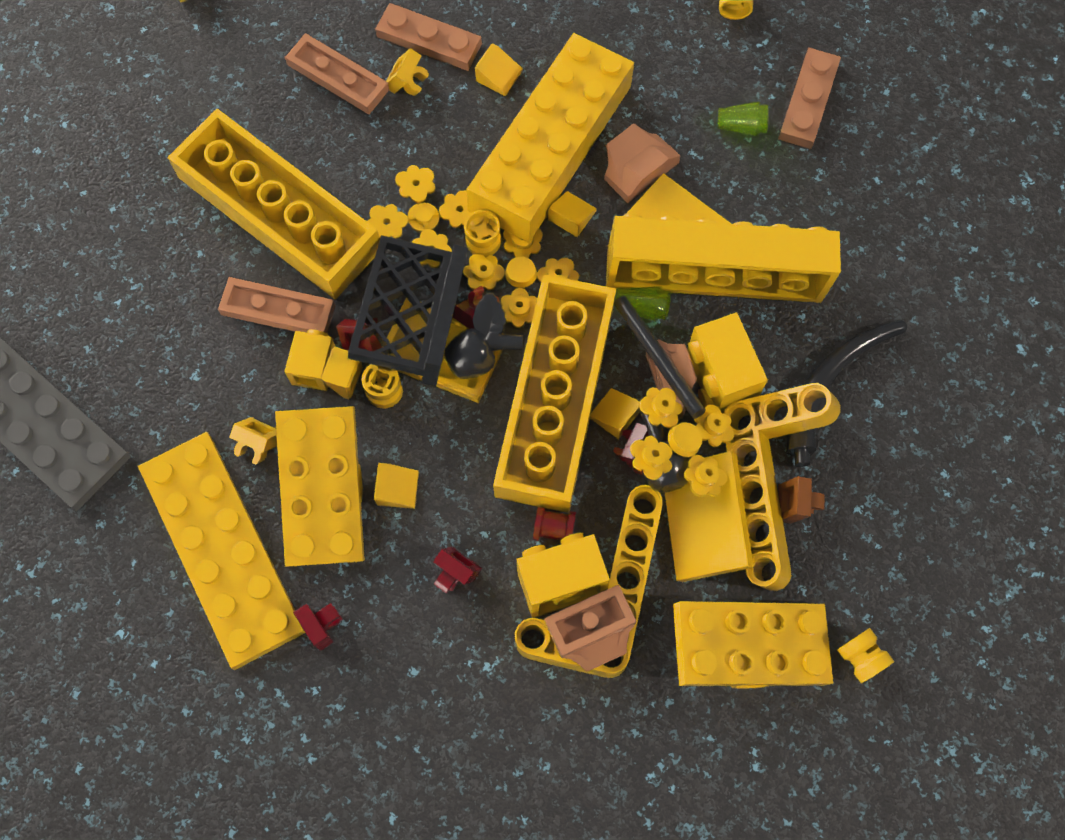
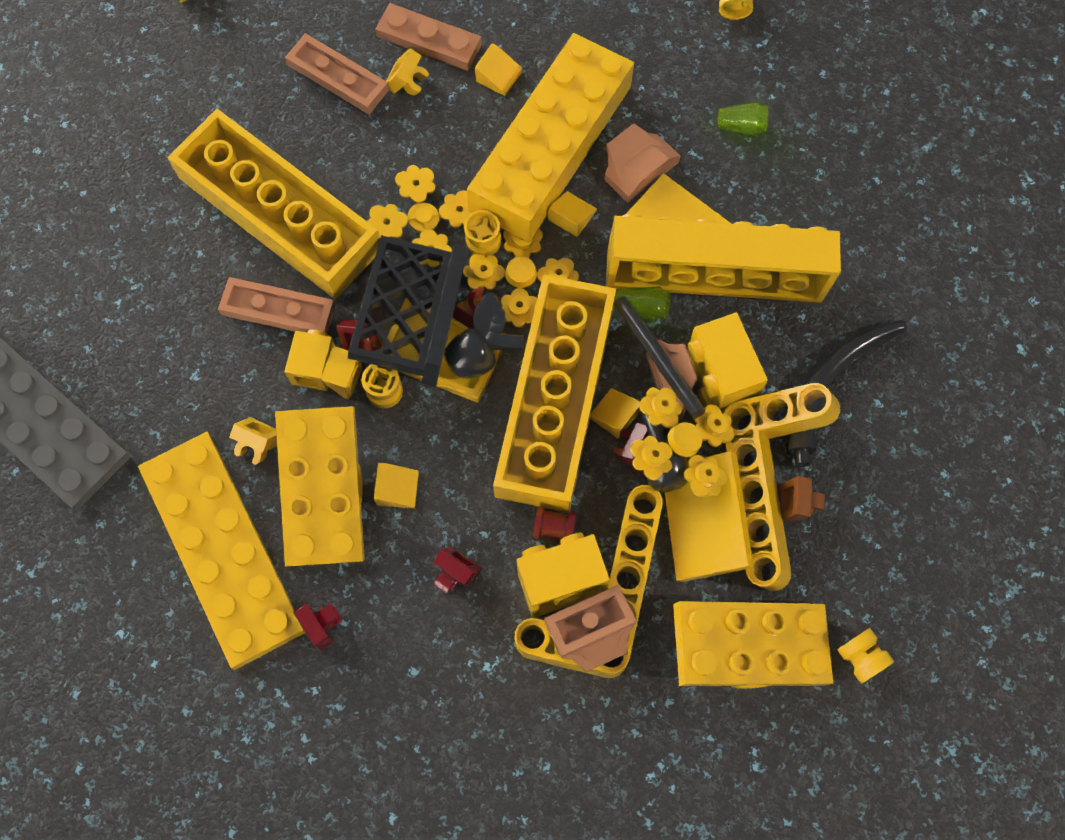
nougat plate [778,47,841,149] -> none

